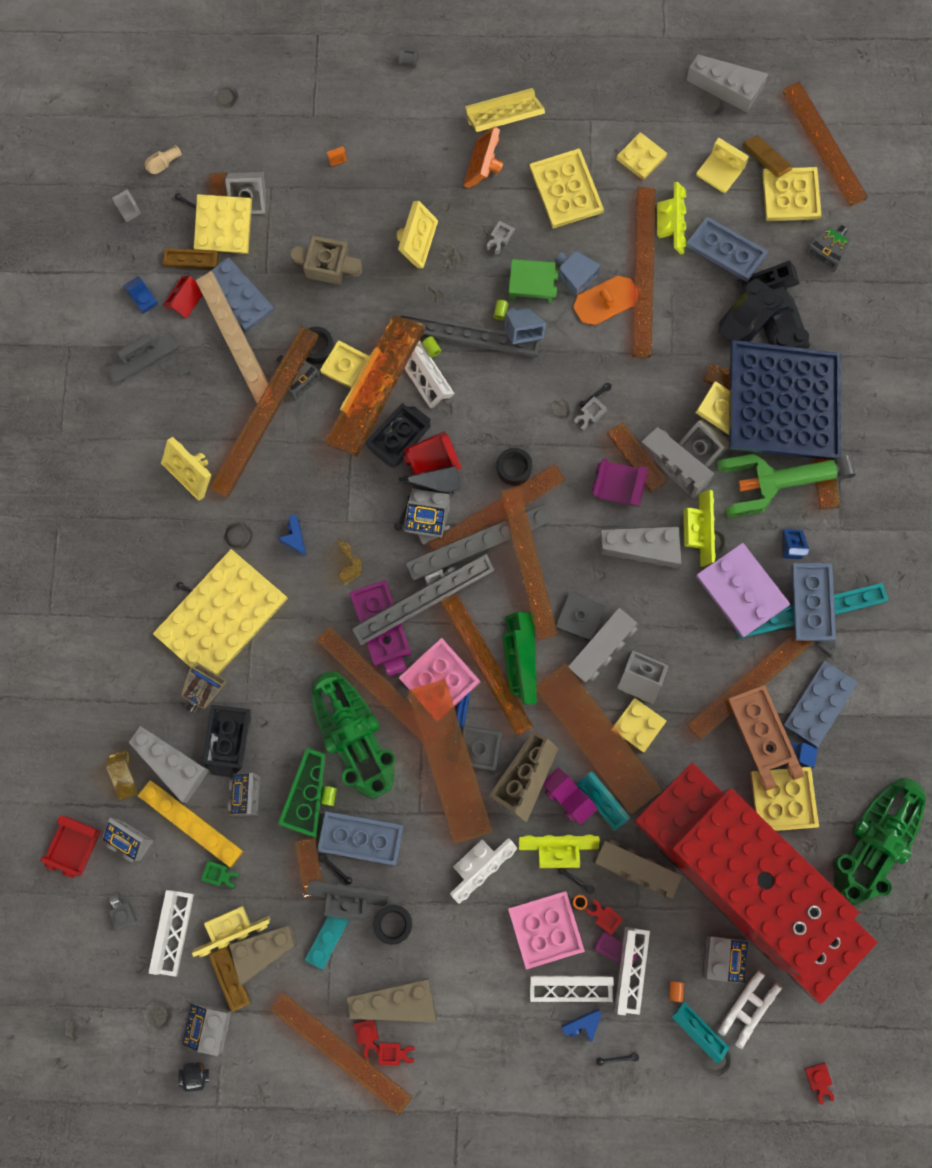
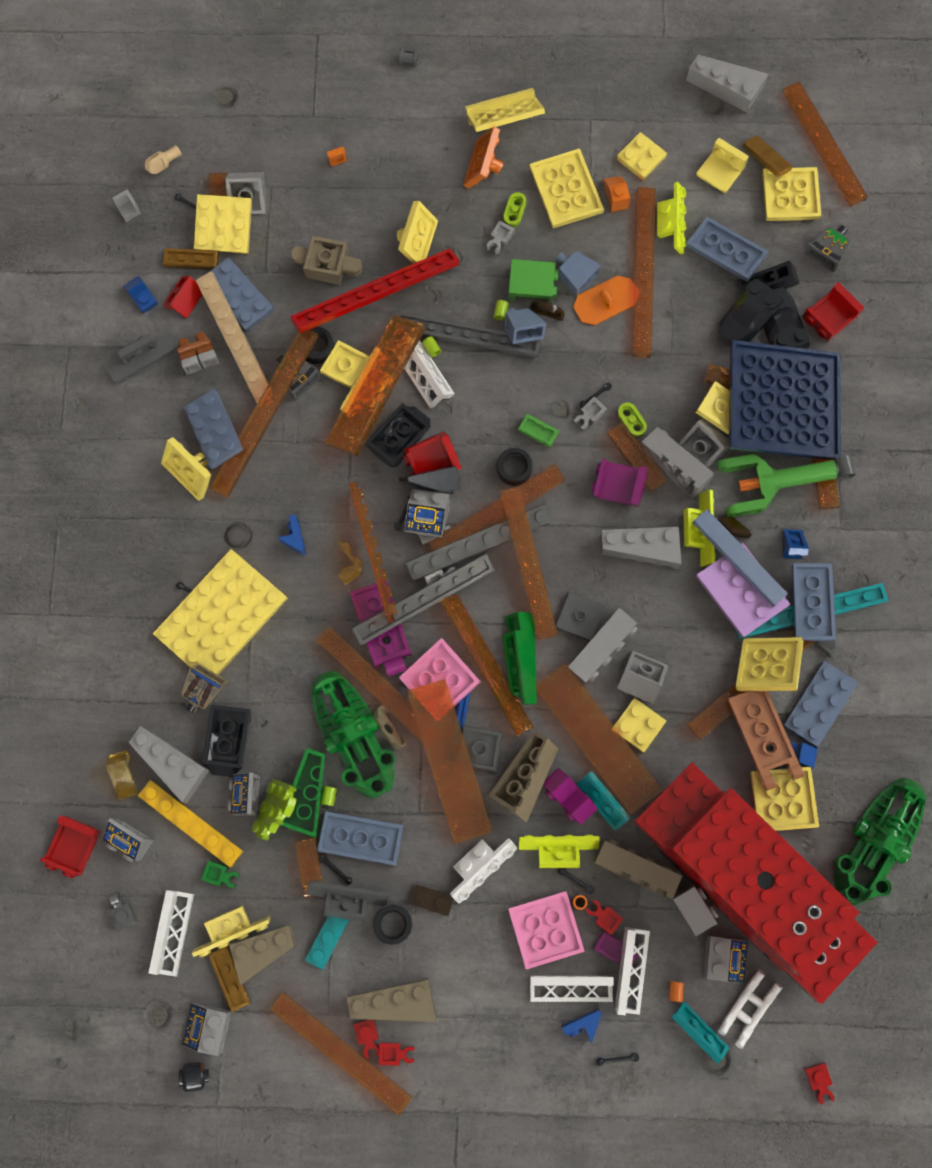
none -> hips [177,332,220,375]
none -> sand blue plate [184,388,244,469]
none -> lime plate [252,778,296,841]
none -> red plate [291,248,459,334]
none -> clear orange plate [348,482,397,624]
none -> dark tan piece [373,705,407,749]
none -> dark brown plate [410,884,454,916]
none -> lime plate [503,192,526,228]
none -> bright green plate [518,414,559,448]
none -> dark brown tile [529,301,565,321]
none -> orange slope [603,176,630,212]
none -> lime plate [617,402,647,438]
none -> light grey slope [673,885,719,936]
none -> sand blue tile [692,509,788,607]
none -> dark brown piece [718,516,752,538]
none -> light yellow plate [736,637,804,691]
none -> red panel [802,282,864,342]

